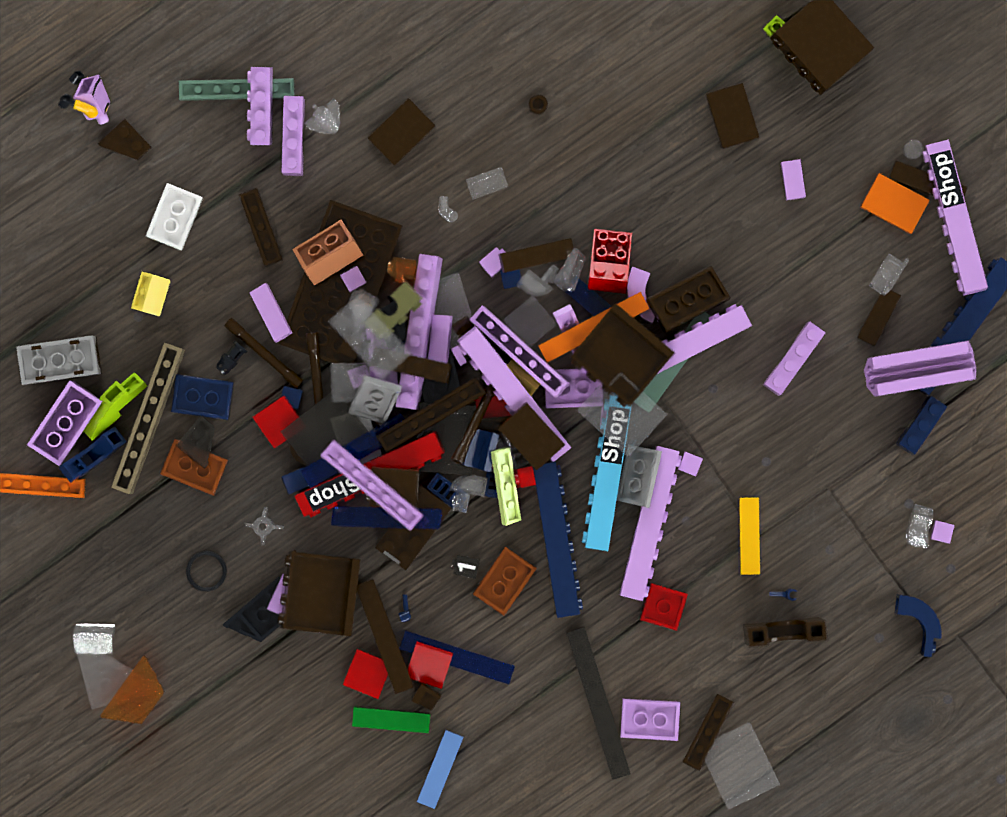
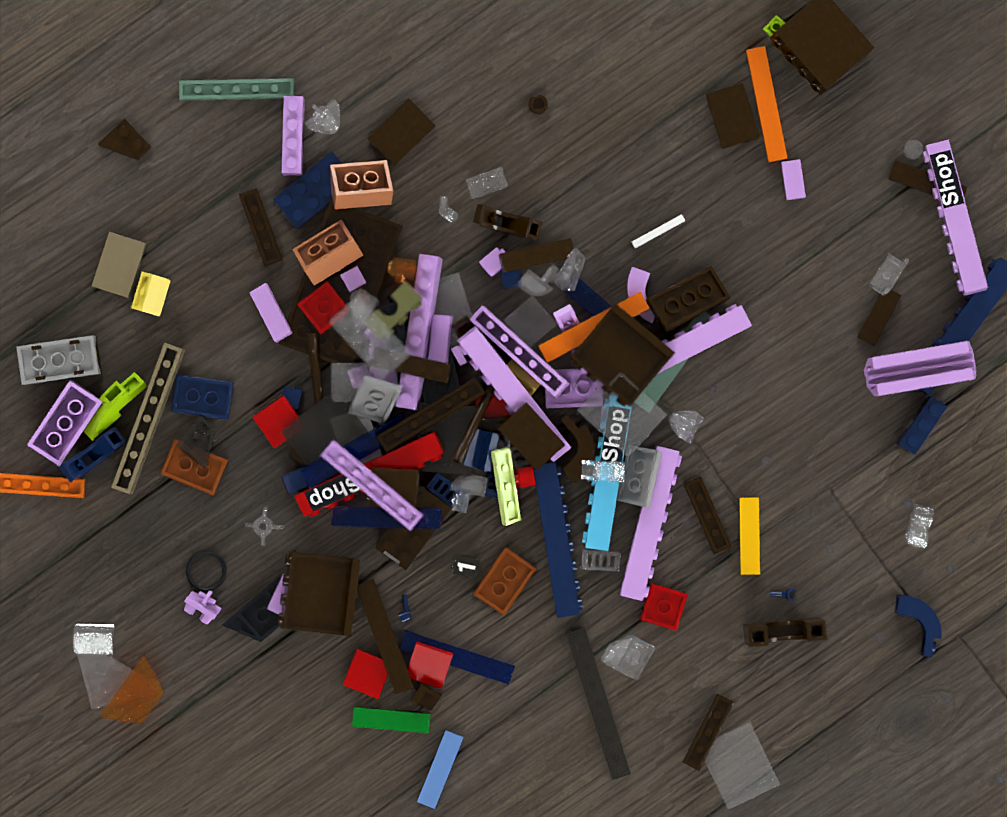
torso [58,71,110,125] -> none
white tile [146,183,203,251] -> none
black piece [216,341,248,375] -> none
dark brown piece [224,318,304,389] -> none
lavender brick [247,67,273,145] -> none
red slope [588,229,632,294] -> none
lavender tile [620,698,680,741] -> none
lavender tile [678,452,703,476] -> none
lavender arch [763,322,825,396] -> none
orange tile [860,173,930,234] -> none
lavender tile [930,520,954,544] -> none
none -> dark tan tile [92,232,146,298]
none -> lavender hips [184,590,222,624]
none -> dark blue plate [273,152,342,230]
none -> red tile [297,281,351,335]
none -> nougat slope [330,160,393,209]
none -> dark brown arch [473,204,542,241]
none -> dark brown arch [560,415,594,483]
none -> clear brick [581,460,624,482]
none -> clear slope [581,550,621,572]
none -> clear slope [600,634,656,681]
none -> white bar [631,214,685,248]
none -> clear brick [669,410,704,444]
none -> dark brown tile [683,476,732,554]
none -> orange tile [746,46,787,163]

